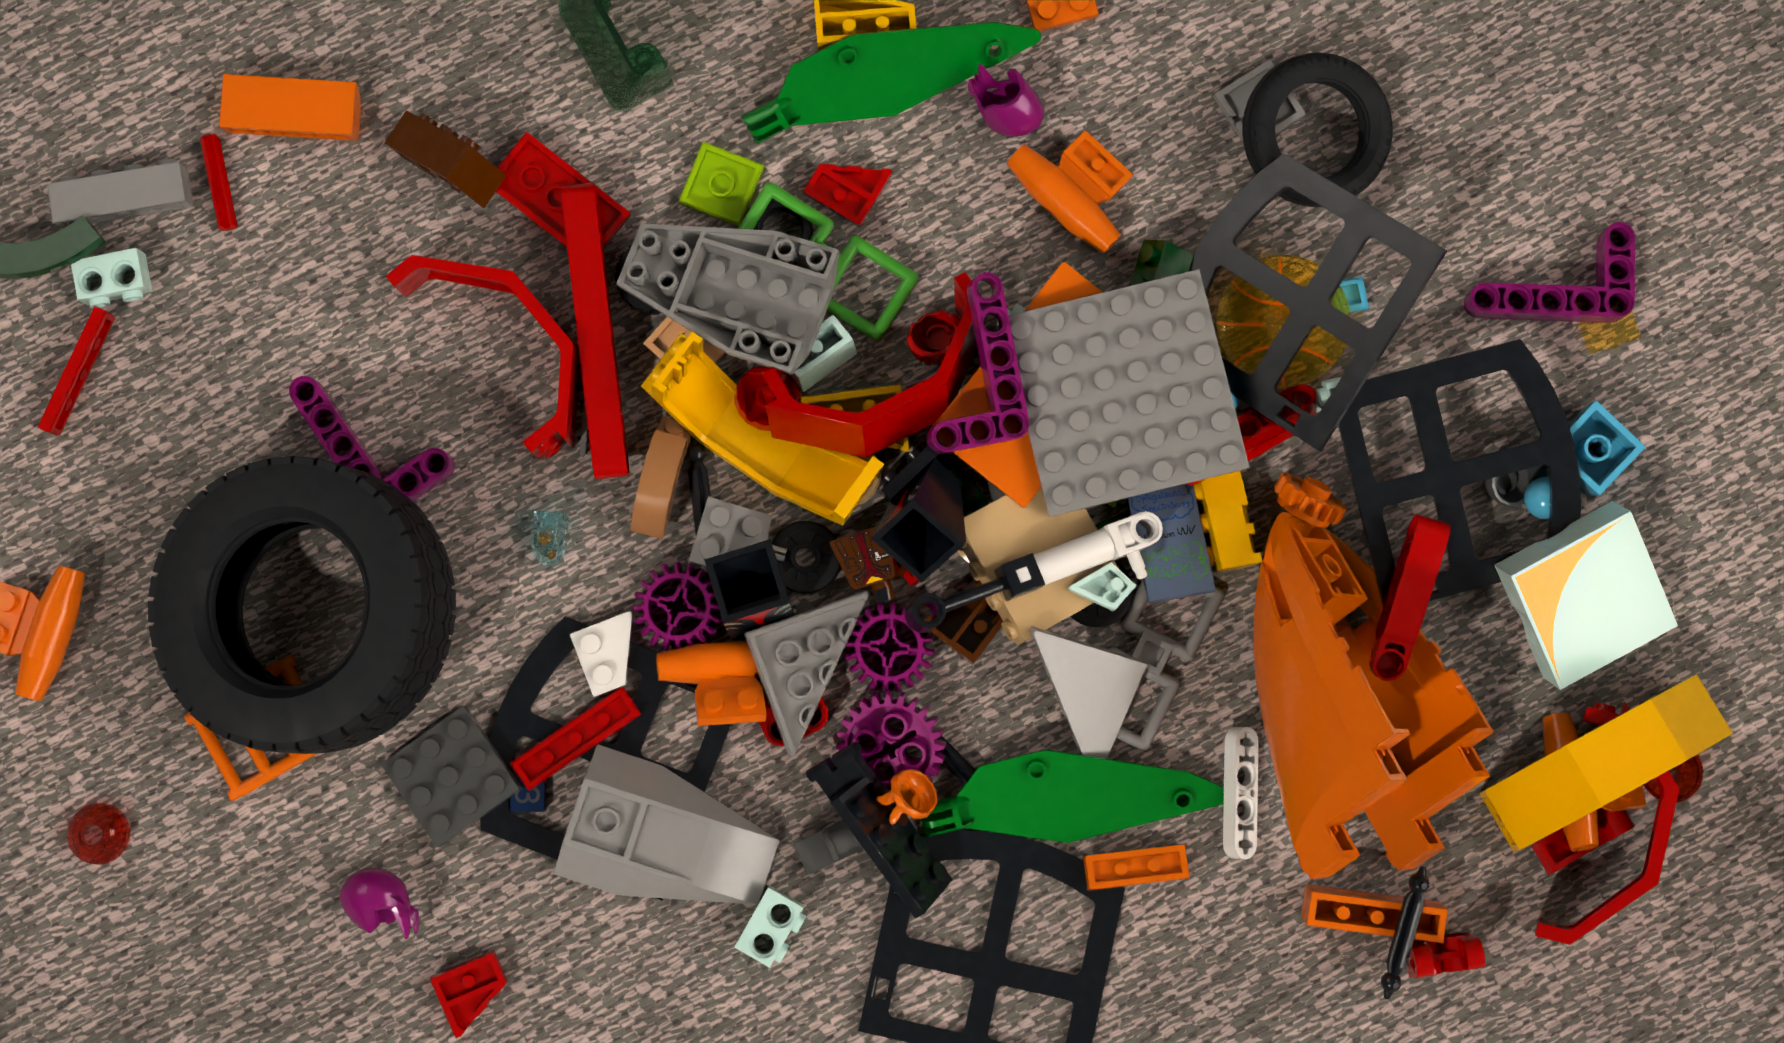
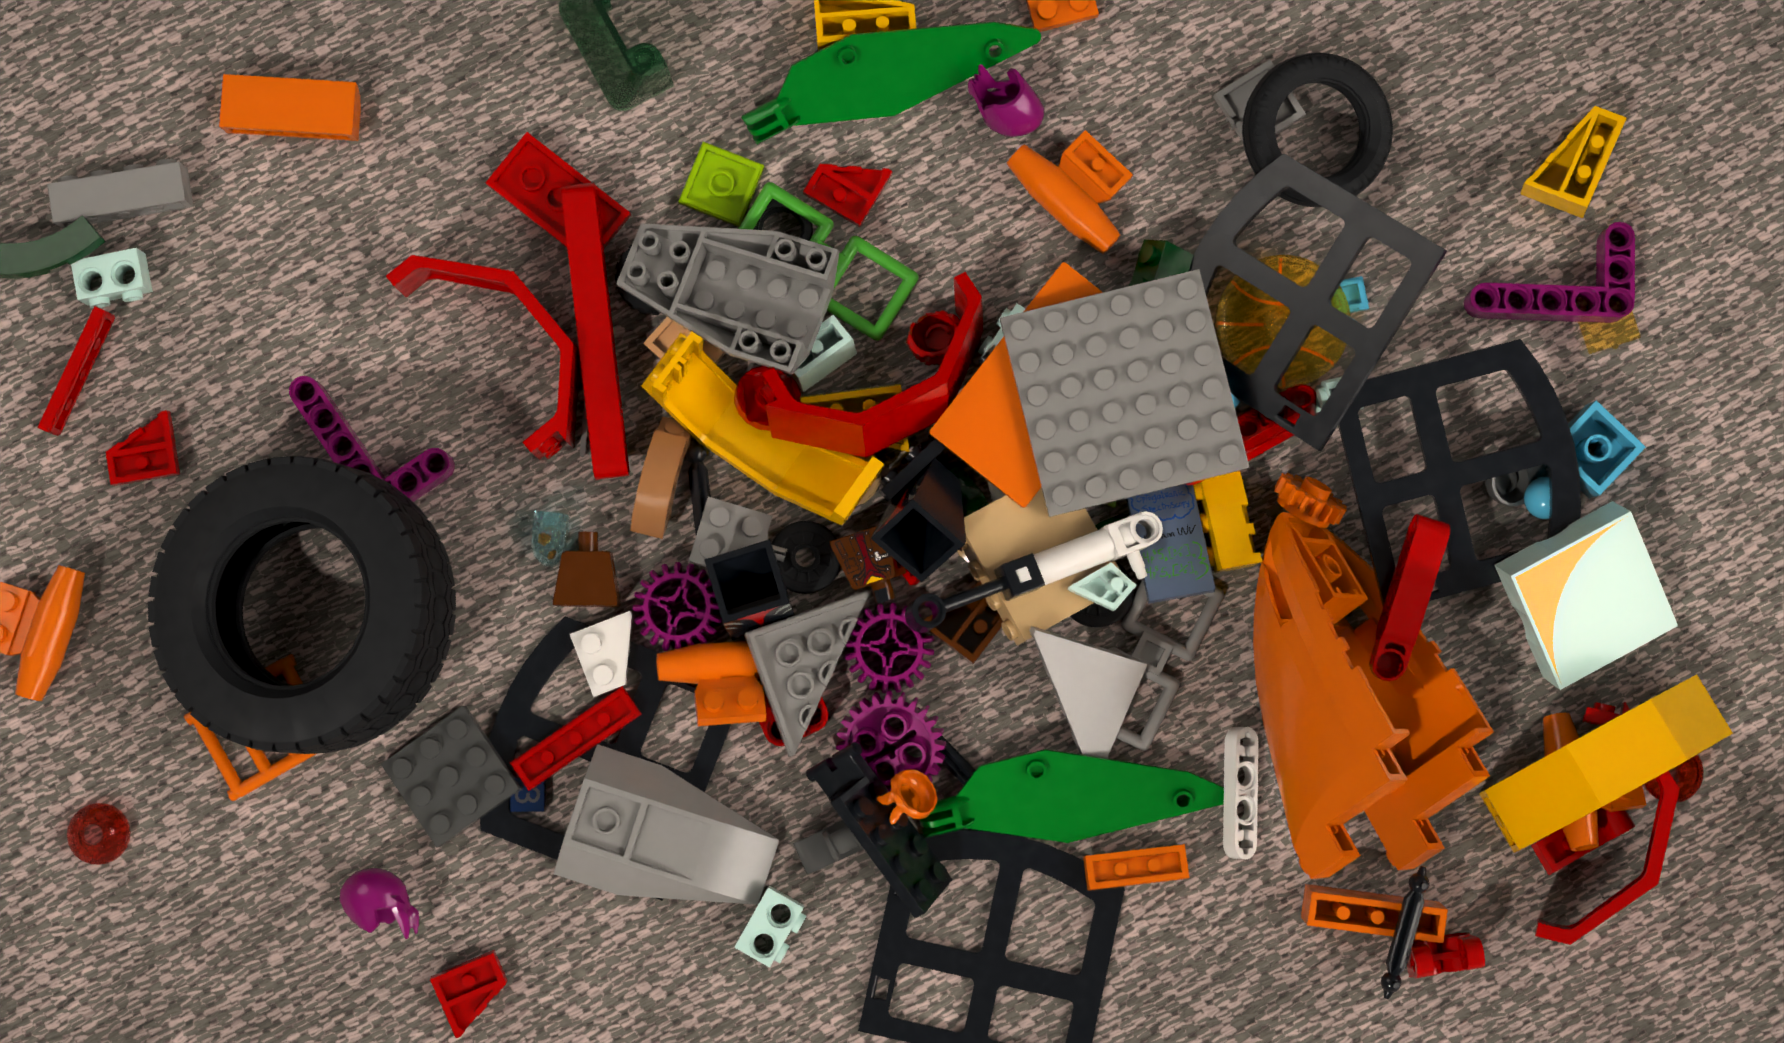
red axle [200,134,238,231] -> none
reddish brown wedge [384,110,506,208] -> none
magenta beam [927,272,1029,454] -> none
none -> red wing [105,410,180,486]
none -> reddish brown torso [553,532,621,607]
none -> yellow wedge [1520,106,1626,219]

